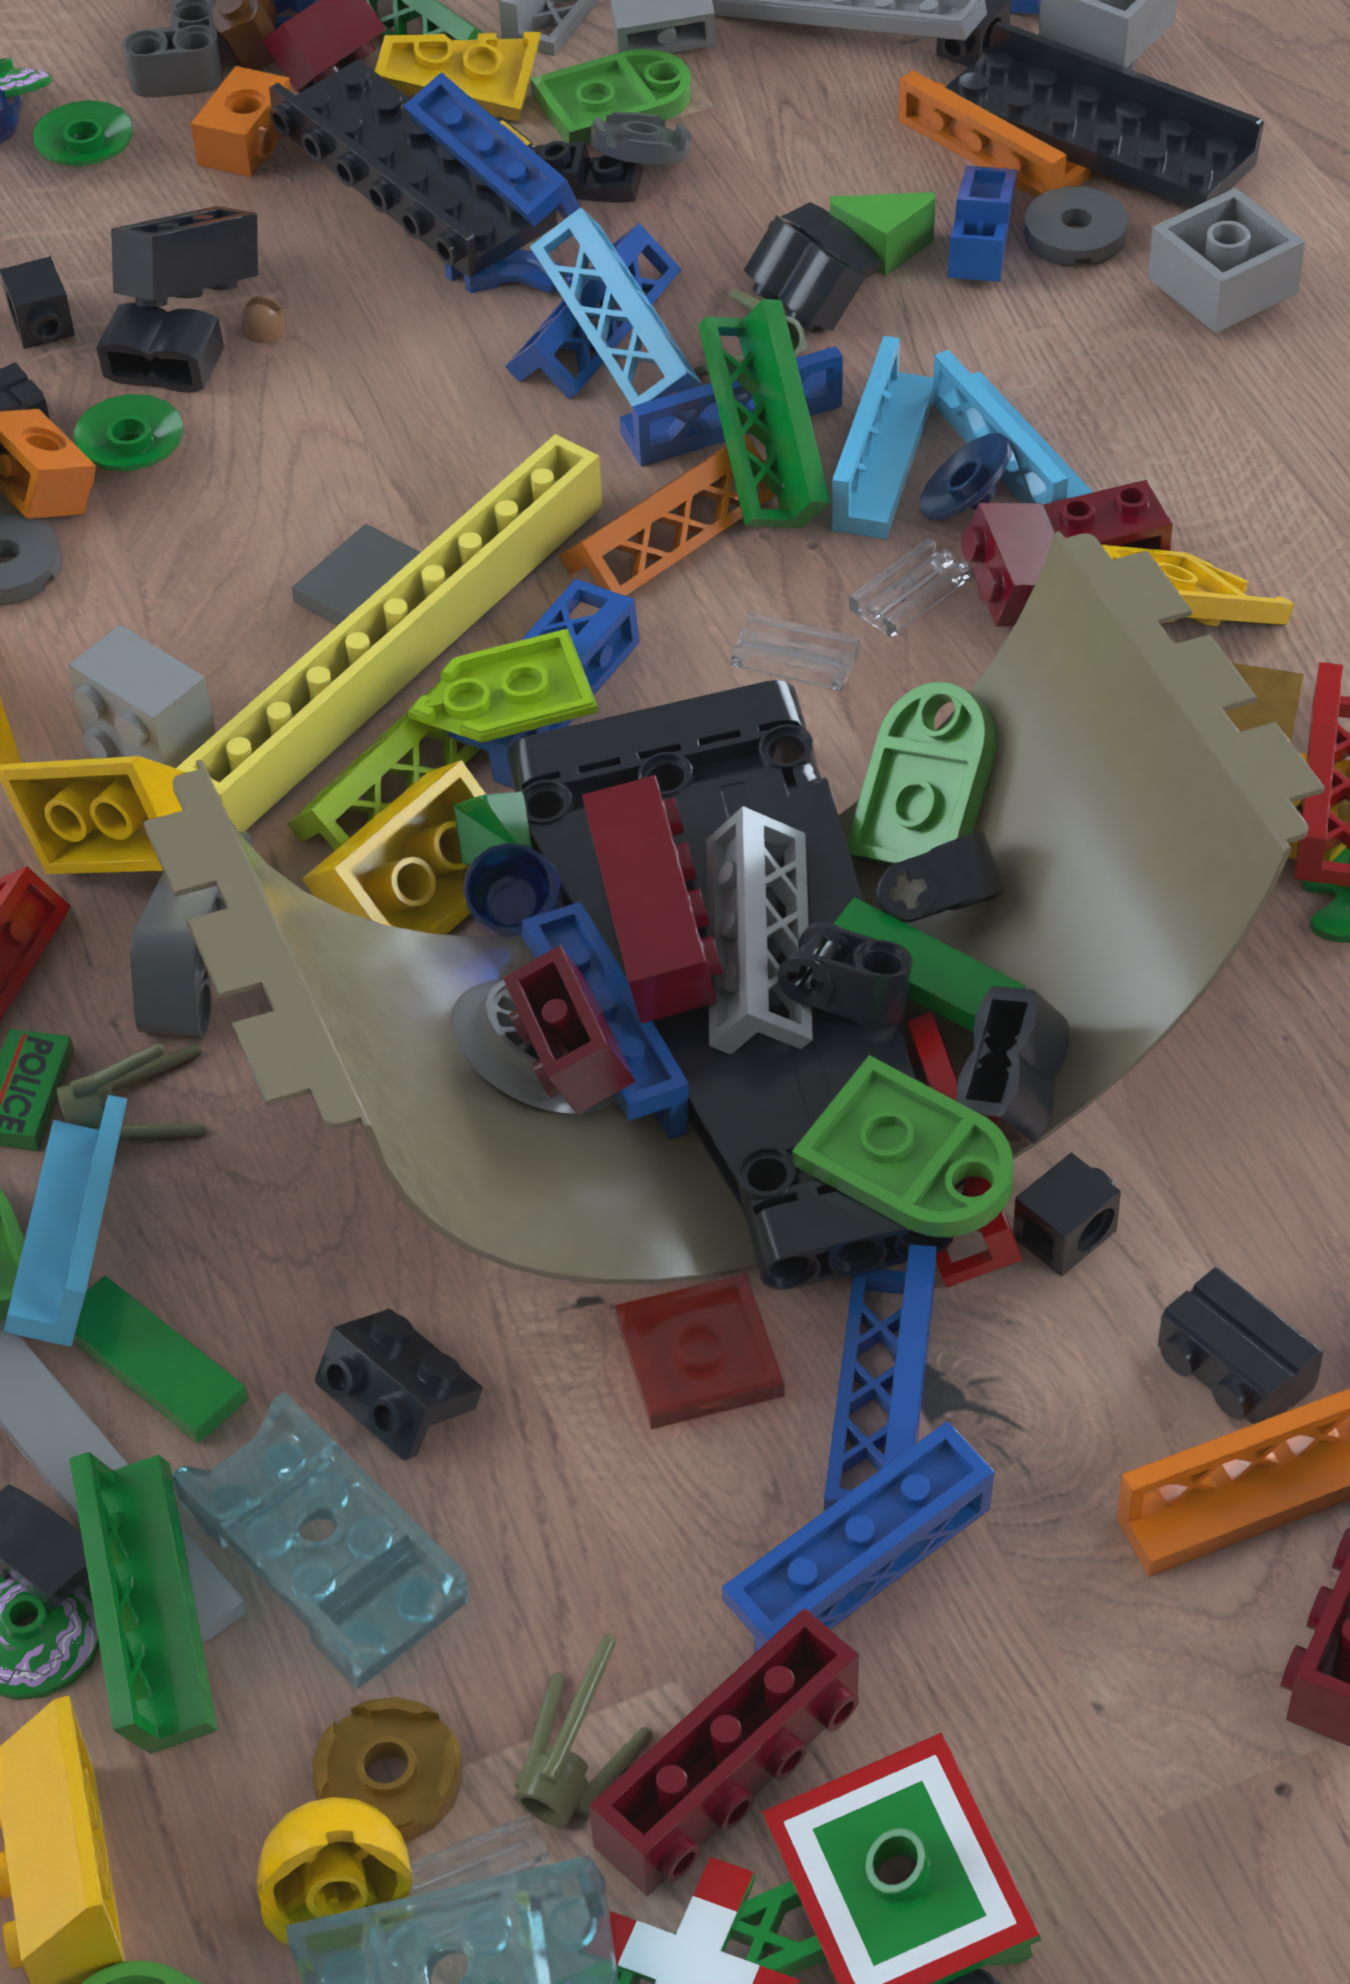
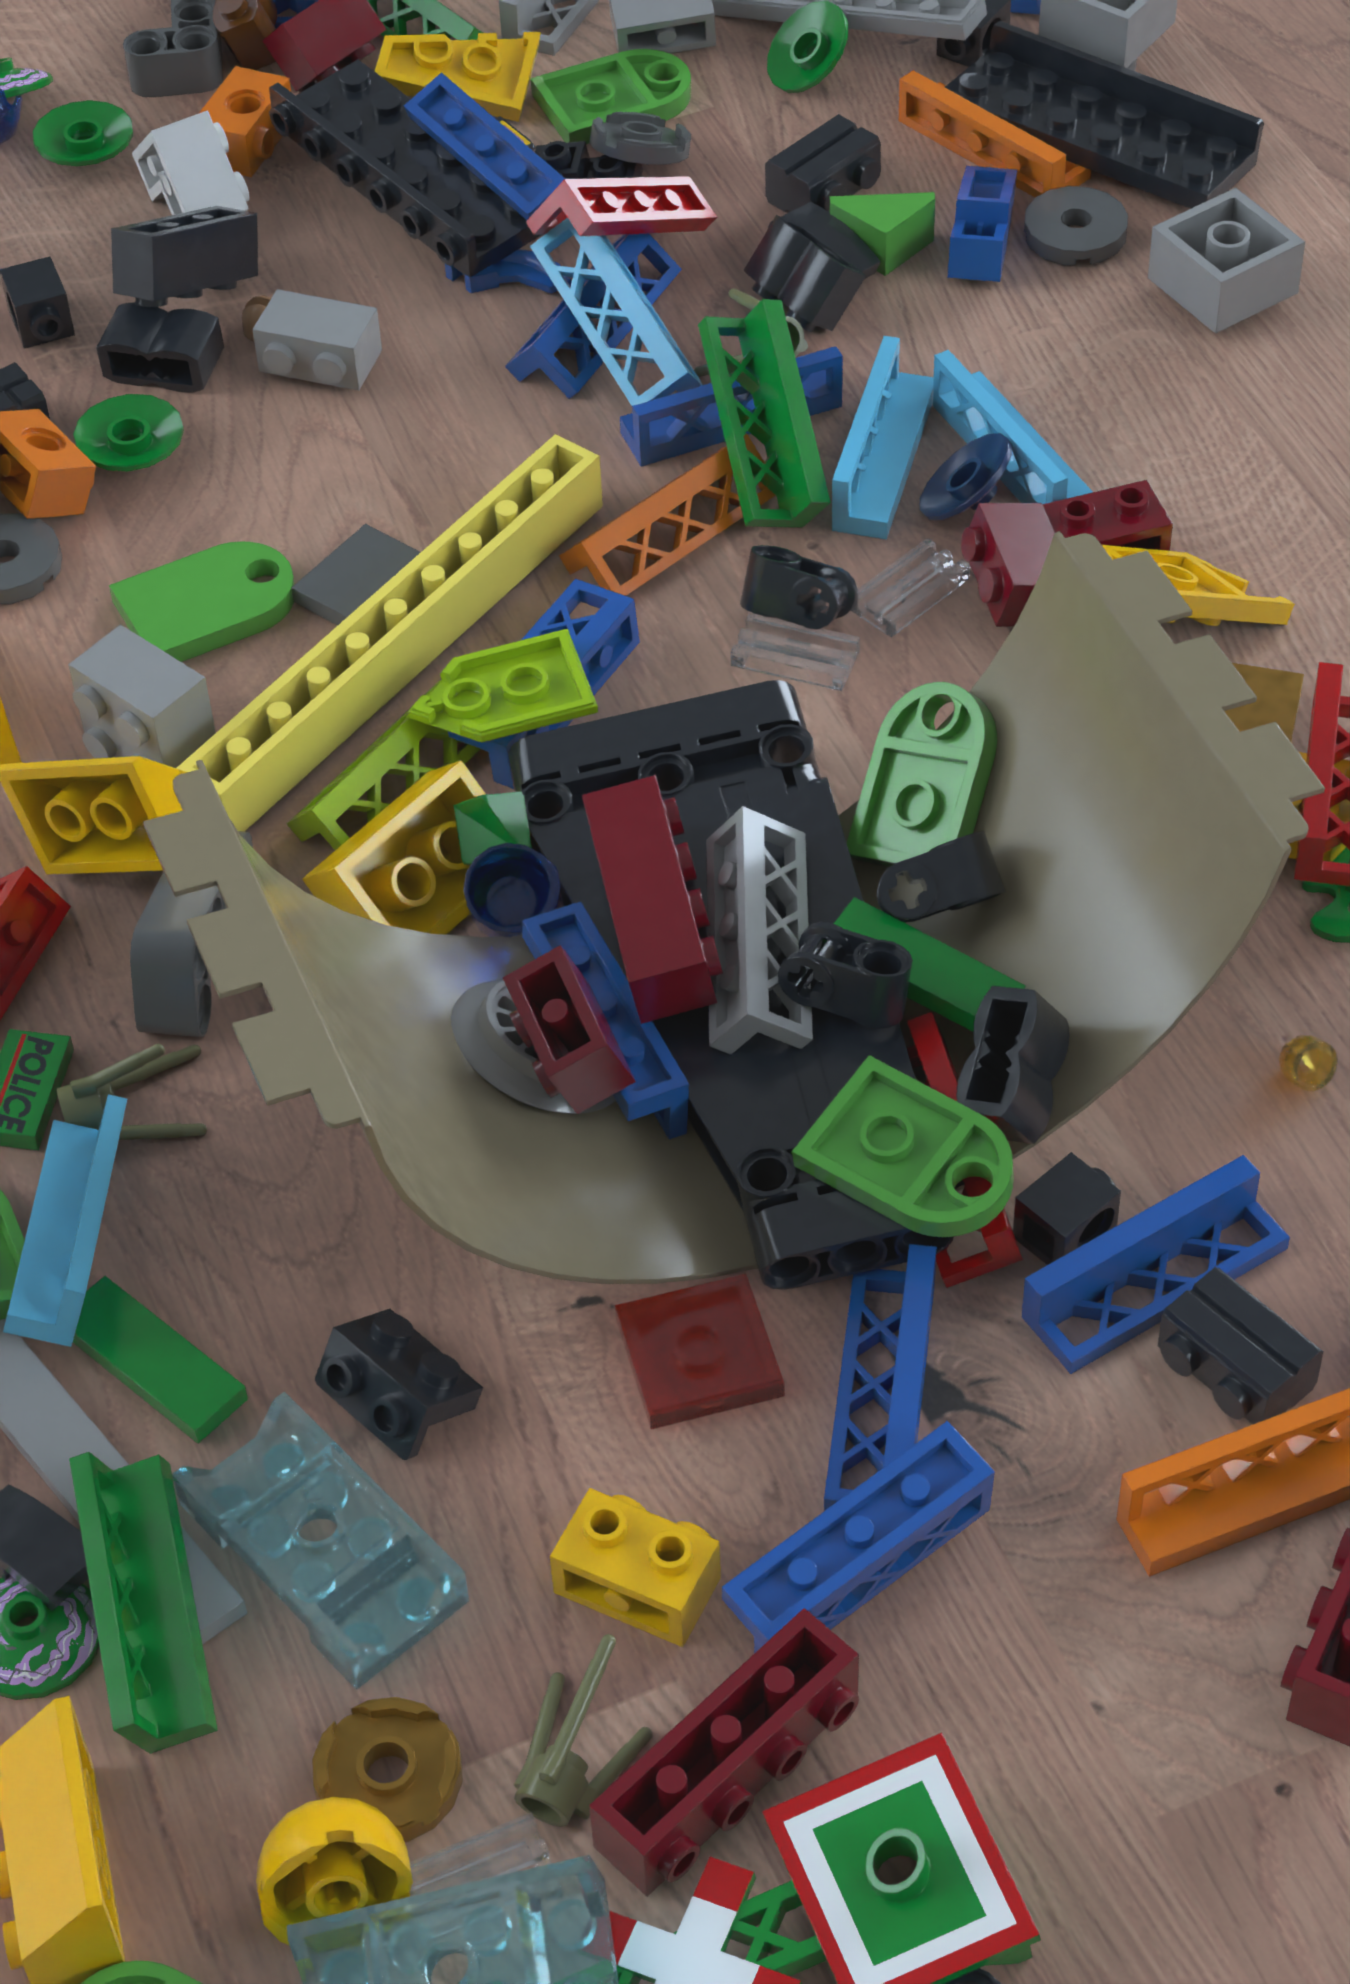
none -> bright green tile [109,541,295,662]
none -> white brick [132,110,249,215]
none -> light grey brick [252,289,382,391]
none -> fence [526,176,717,236]
none -> yellow brick [550,1488,721,1647]
none -> black piece [740,545,858,630]
none -> black brick [765,114,881,212]
none -> green dish [767,1,848,93]
none -> blue fence [1022,1155,1290,1374]
none -> clear yellow hinge [1279,1035,1338,1091]

